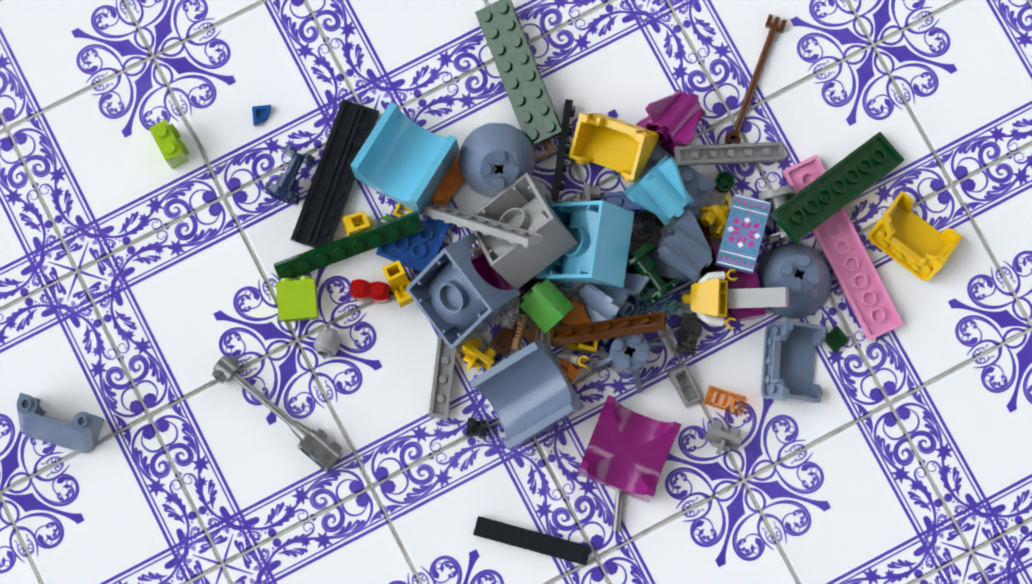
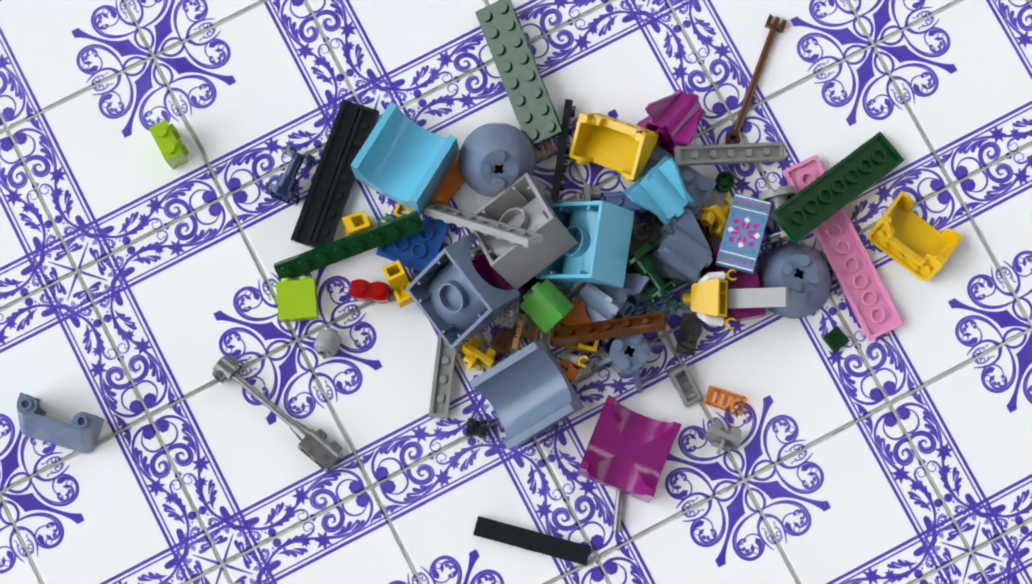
blue tile [252,105,272,126] -> none
sand blue windscreen [761,320,826,403] -> none

